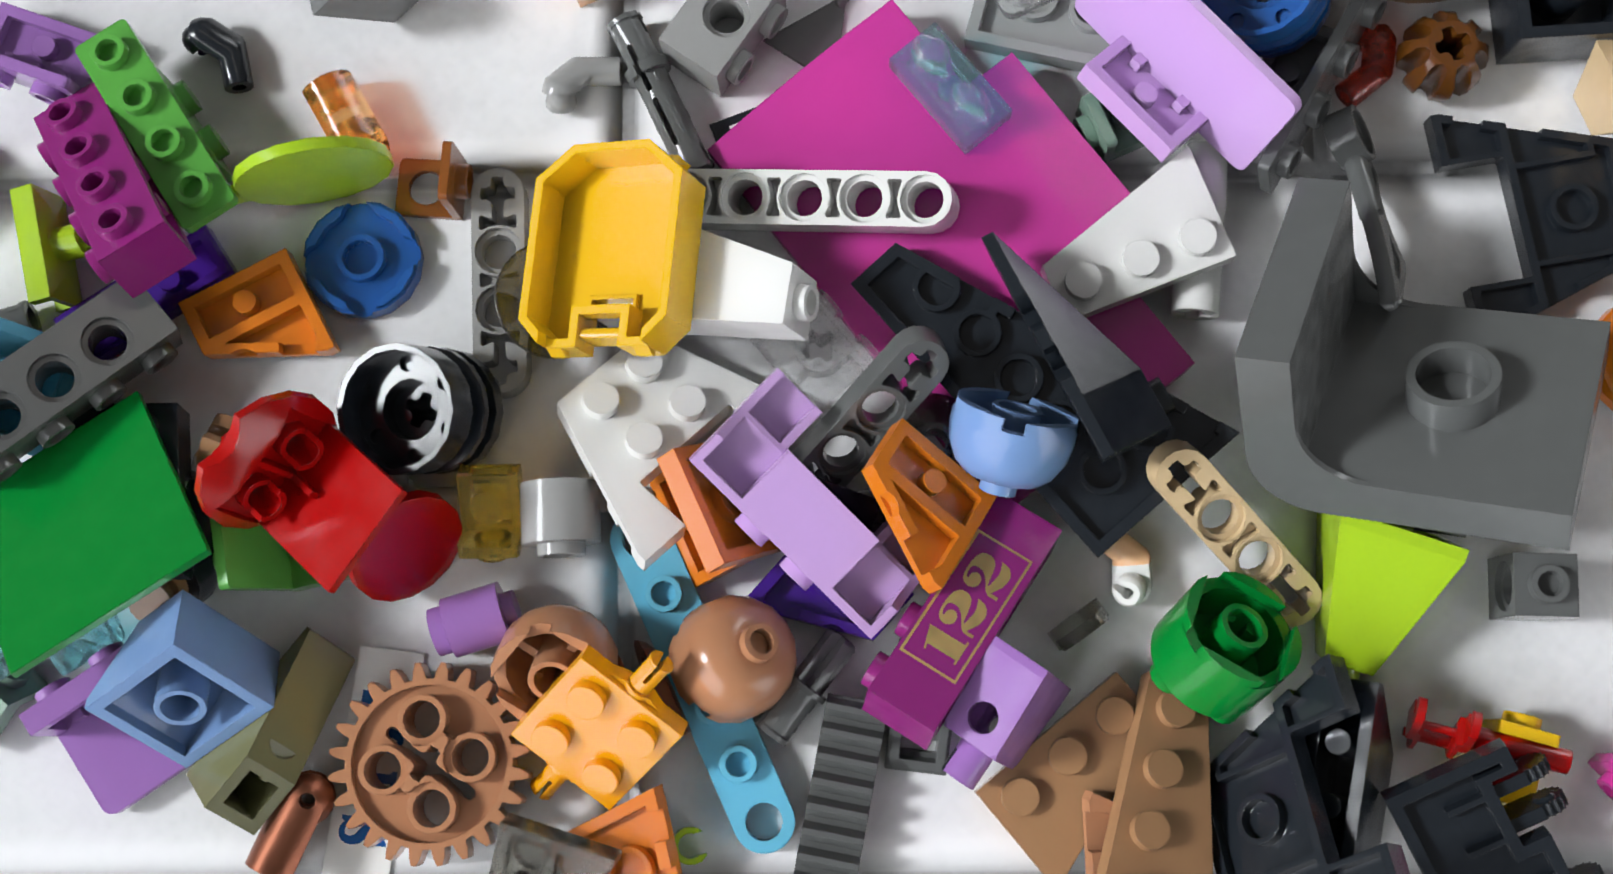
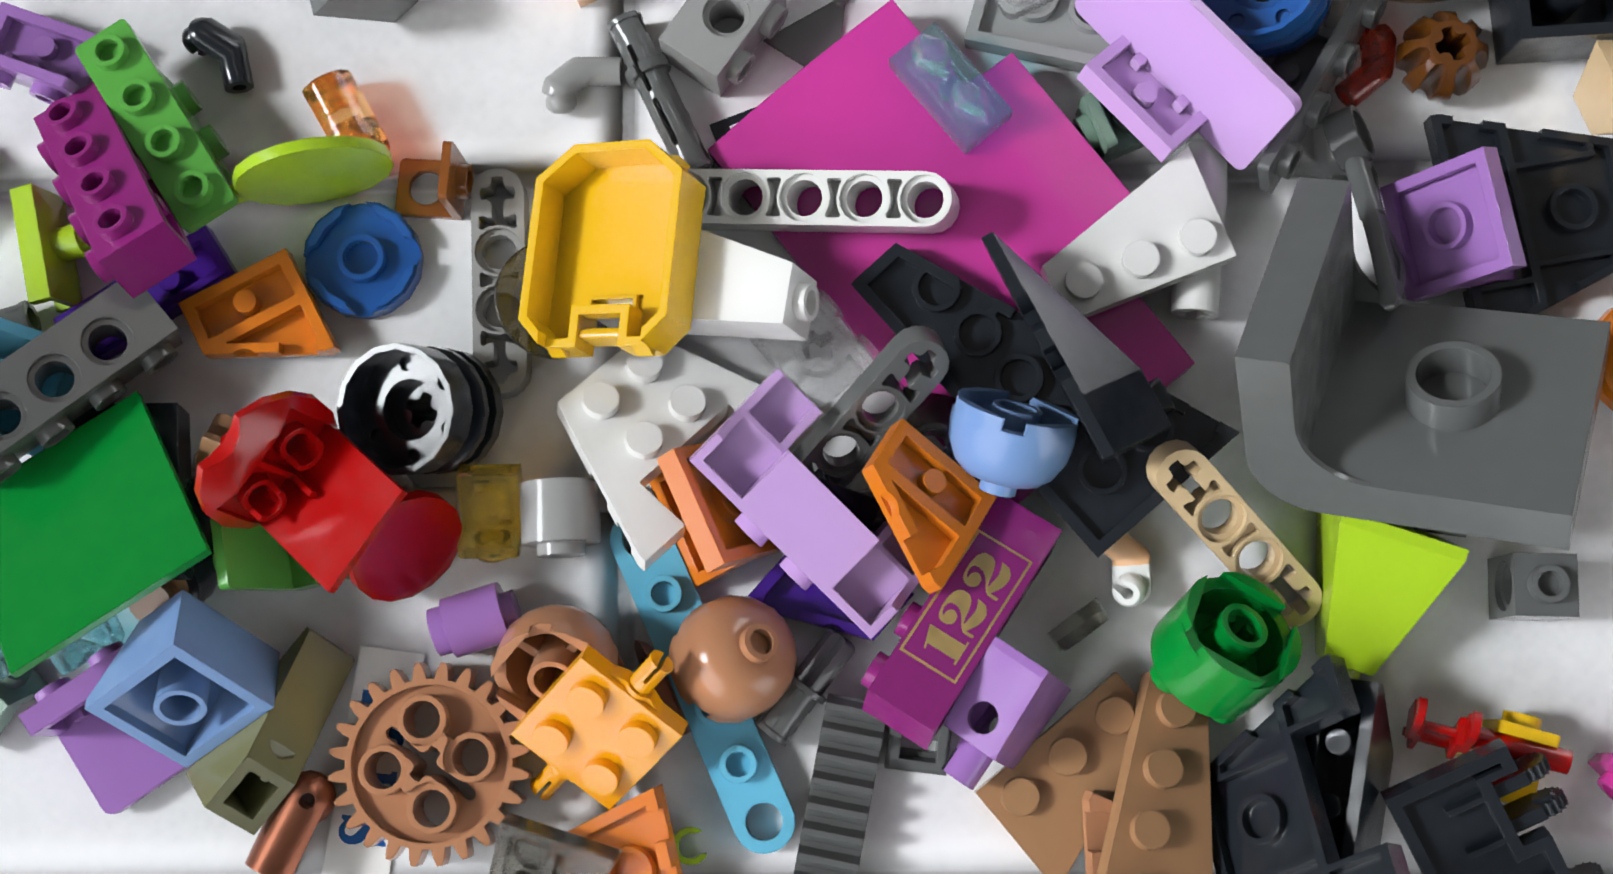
none -> medium lavender bracket [1380,146,1527,302]

